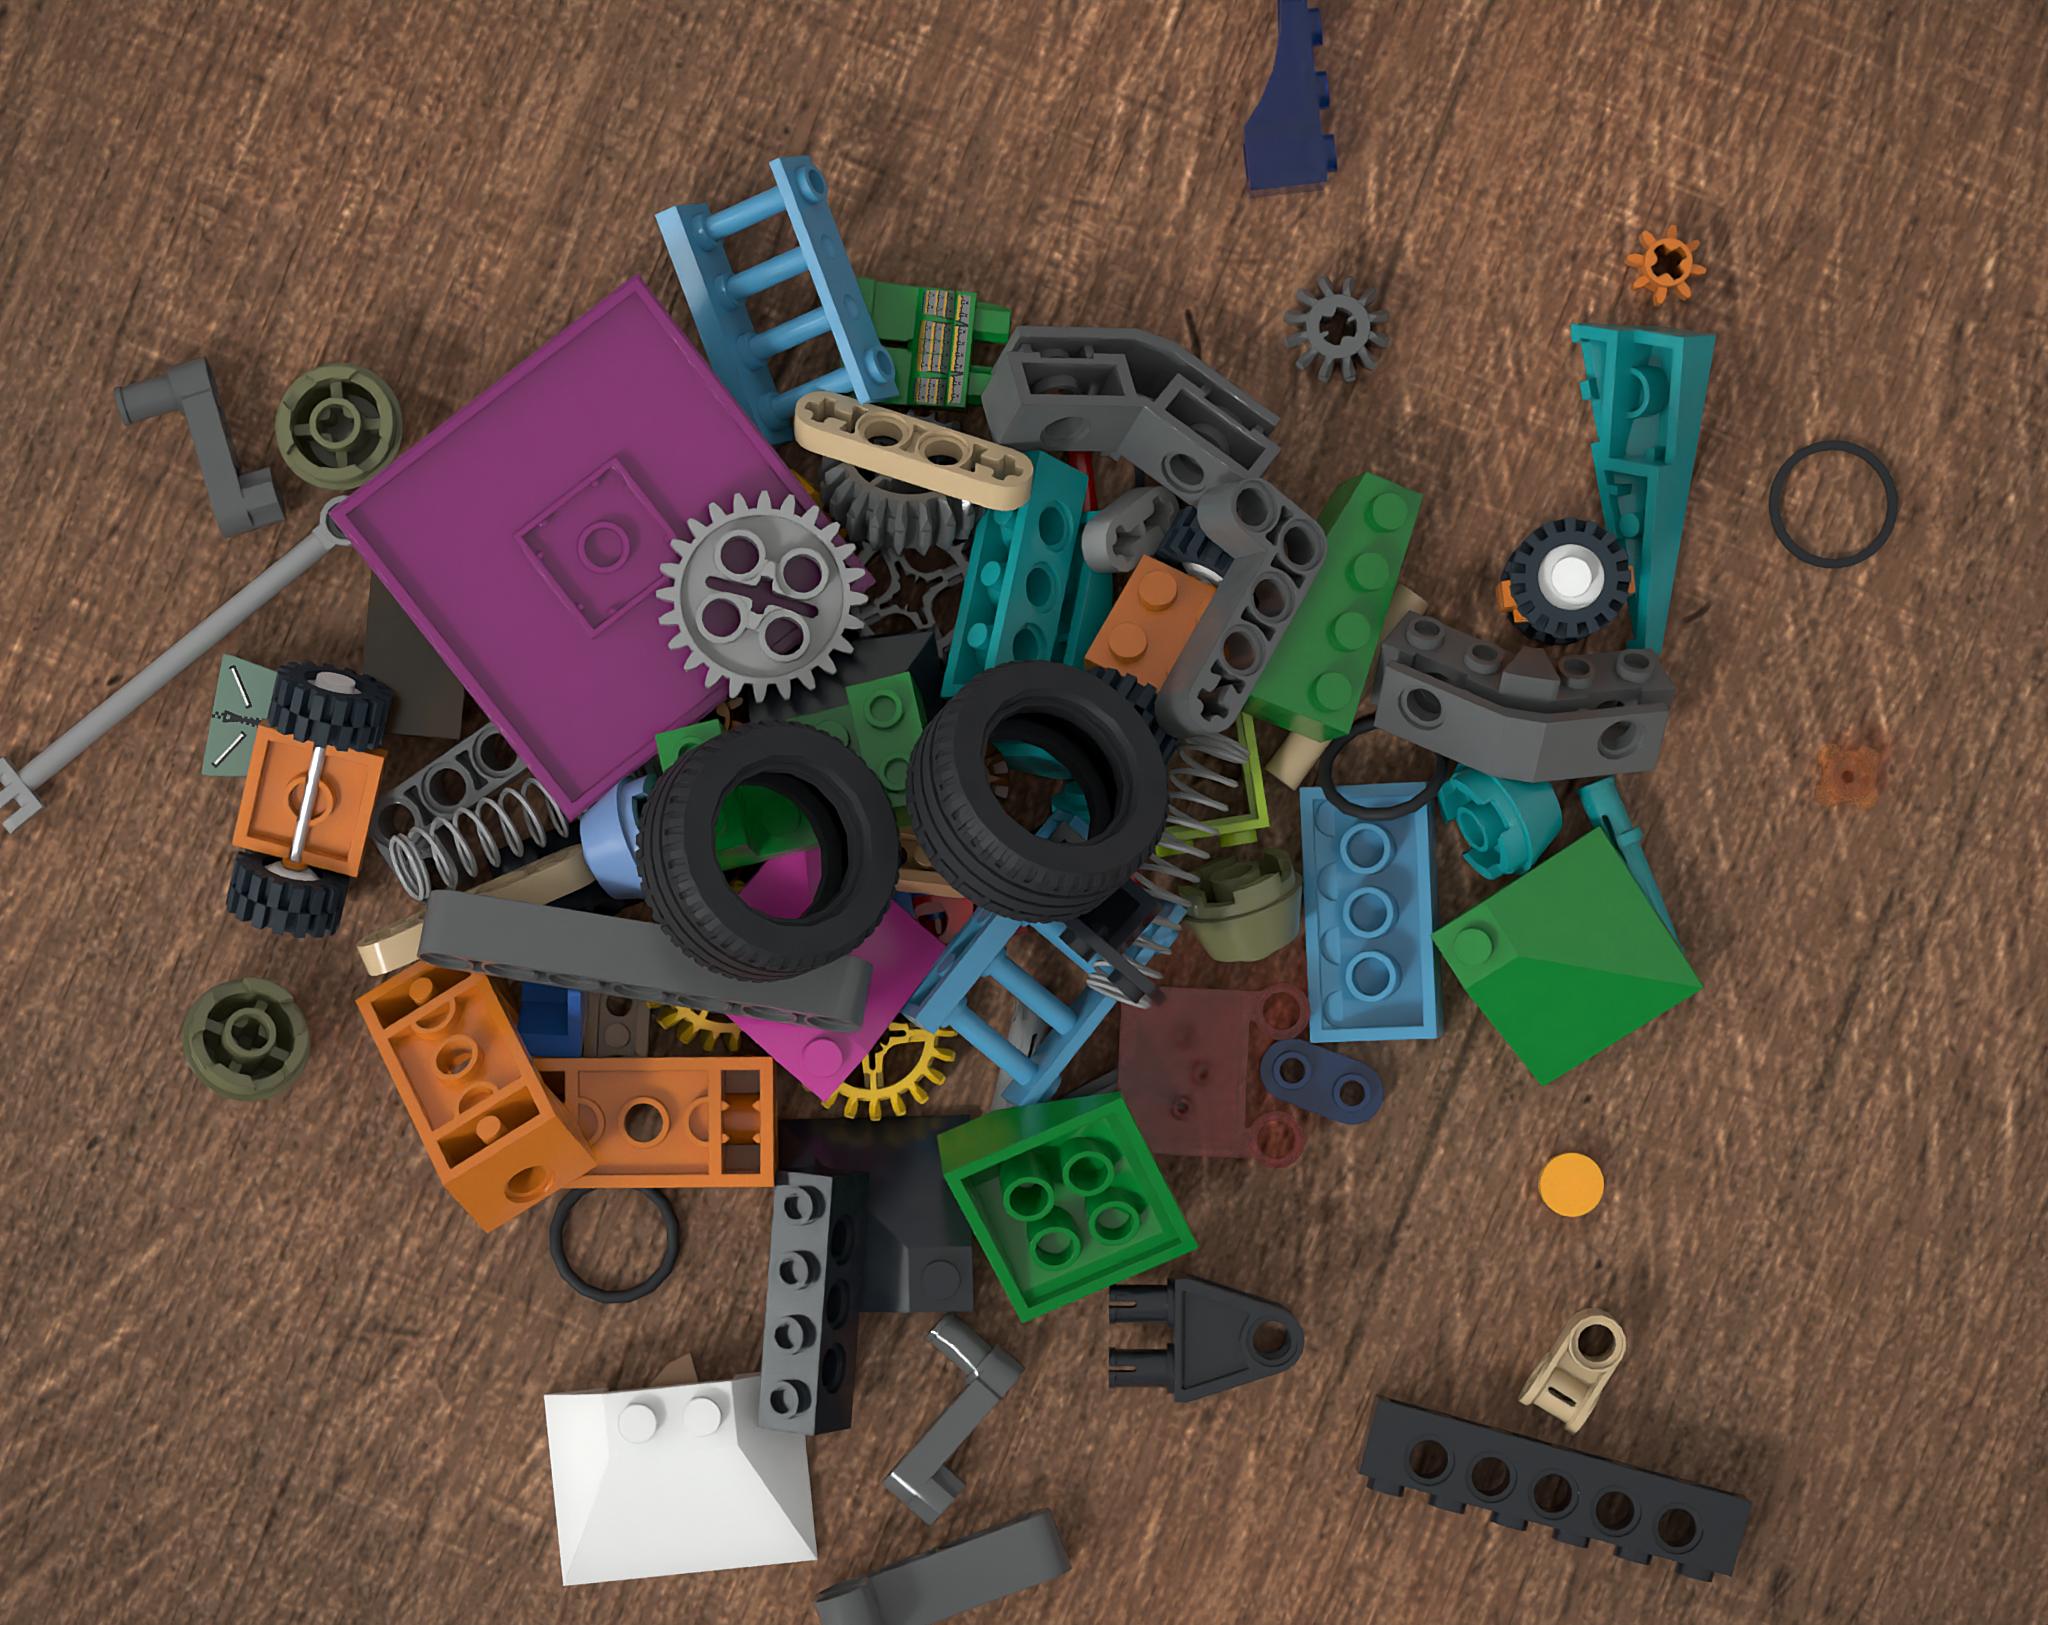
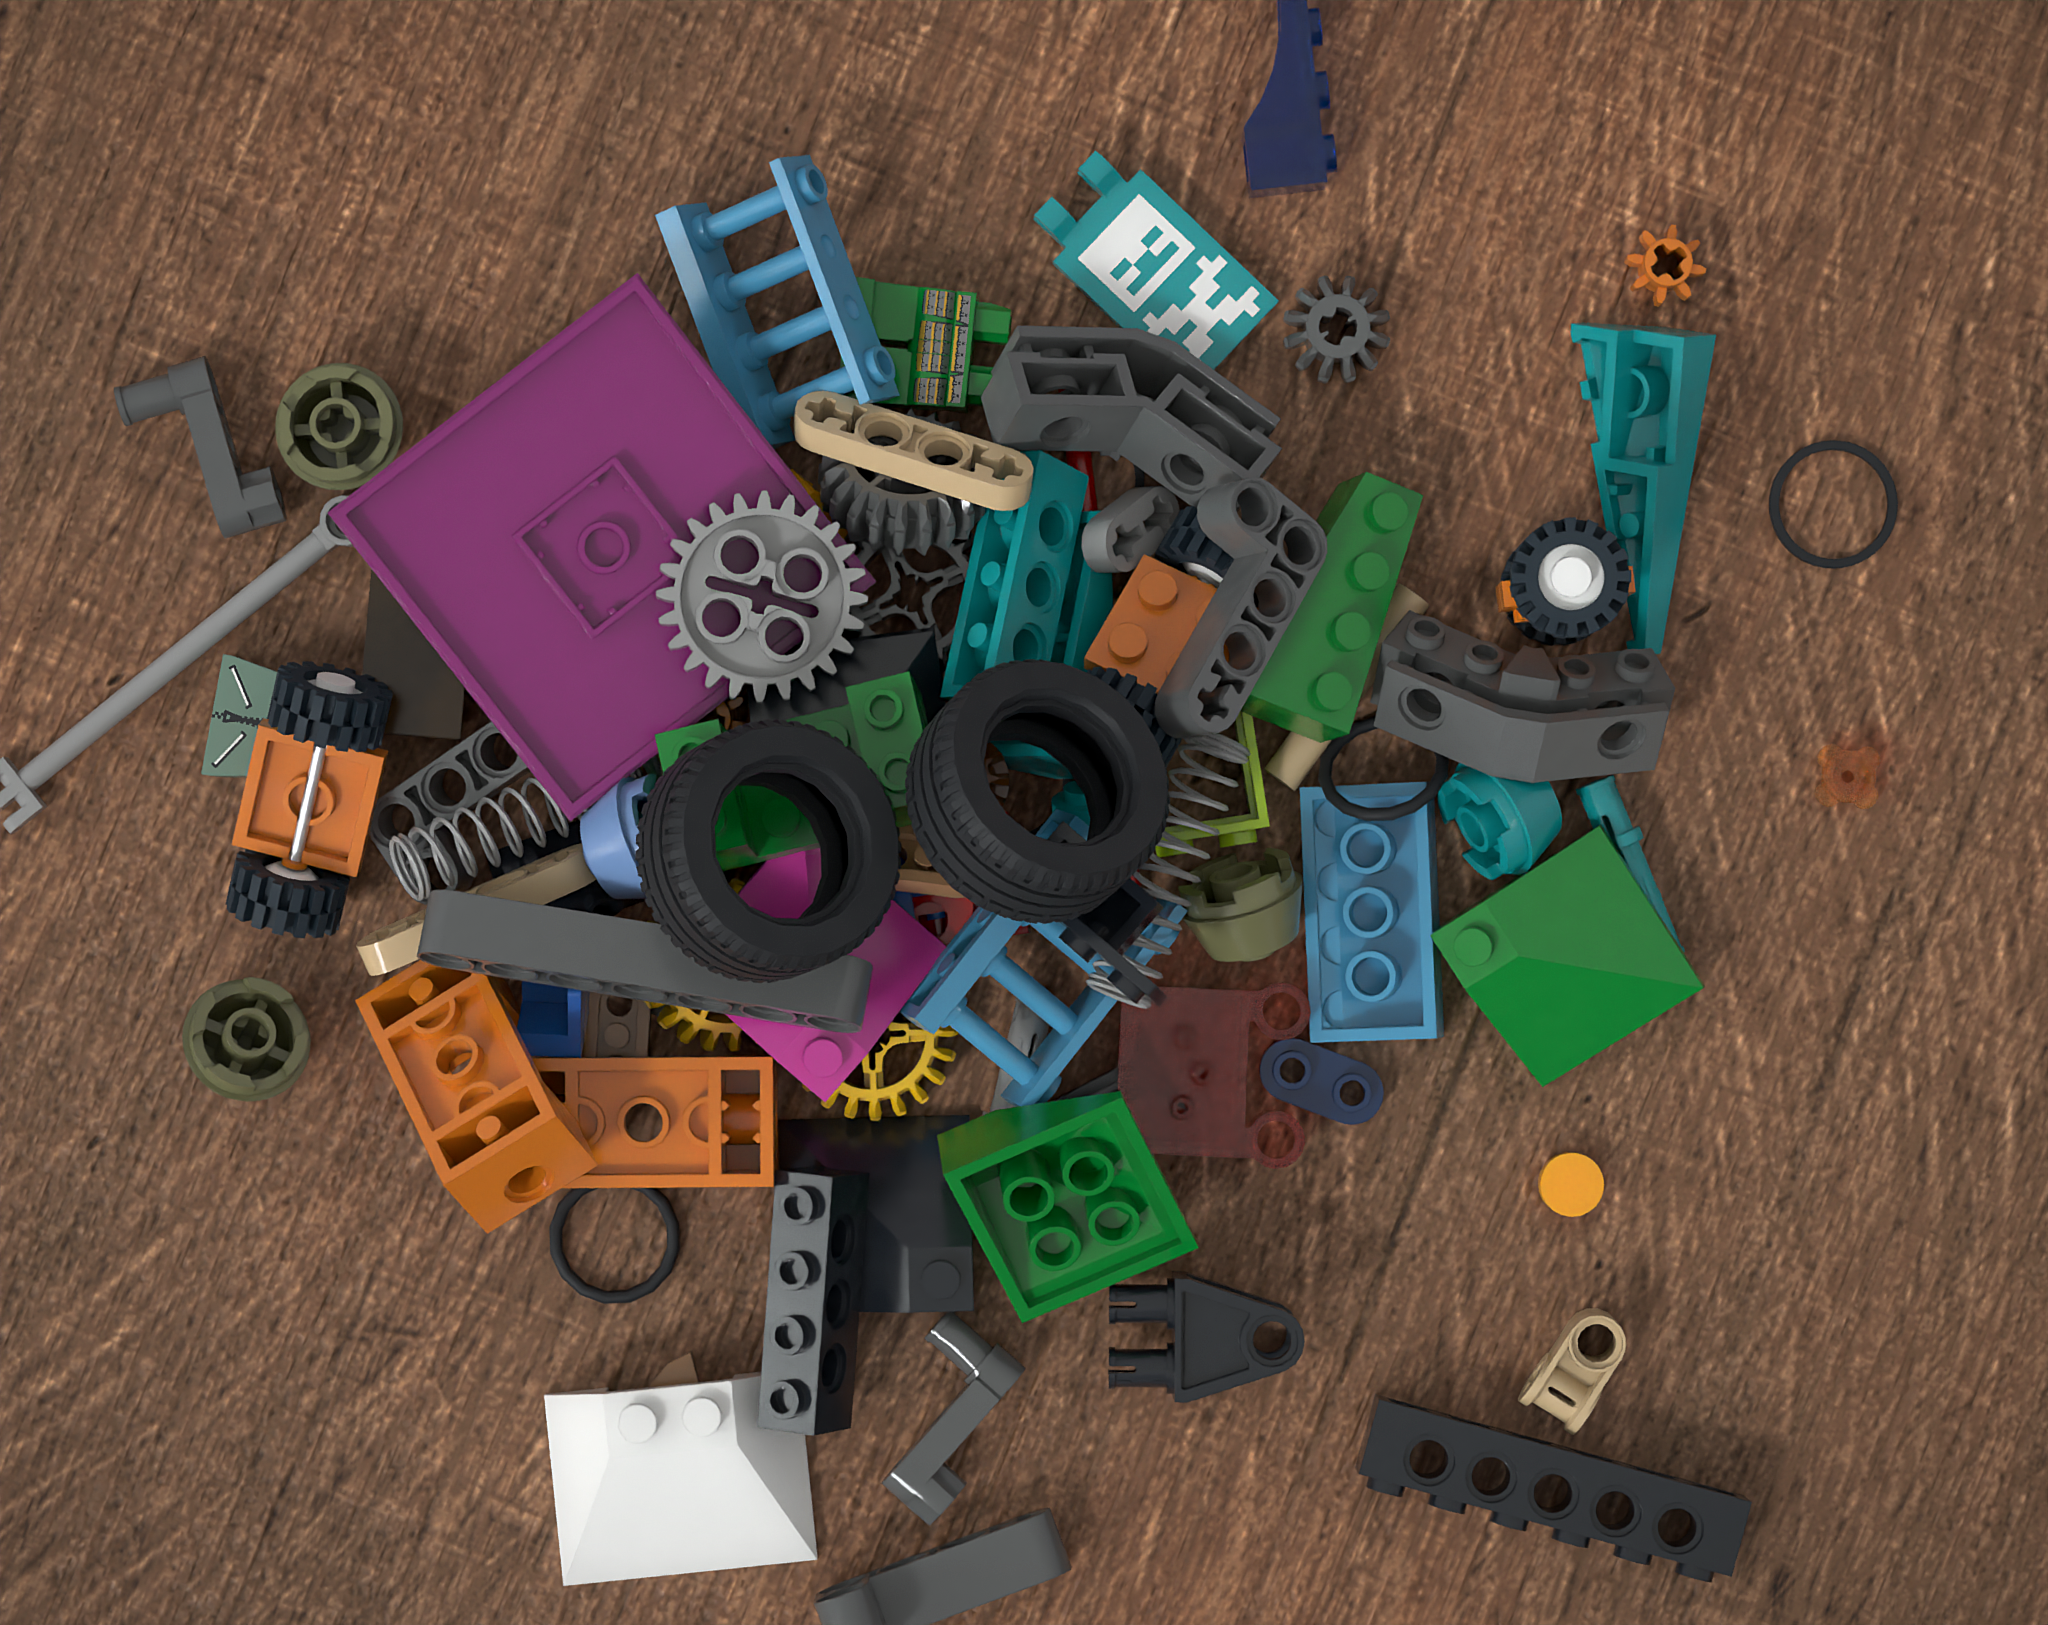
none -> teal tile [1033,150,1279,370]

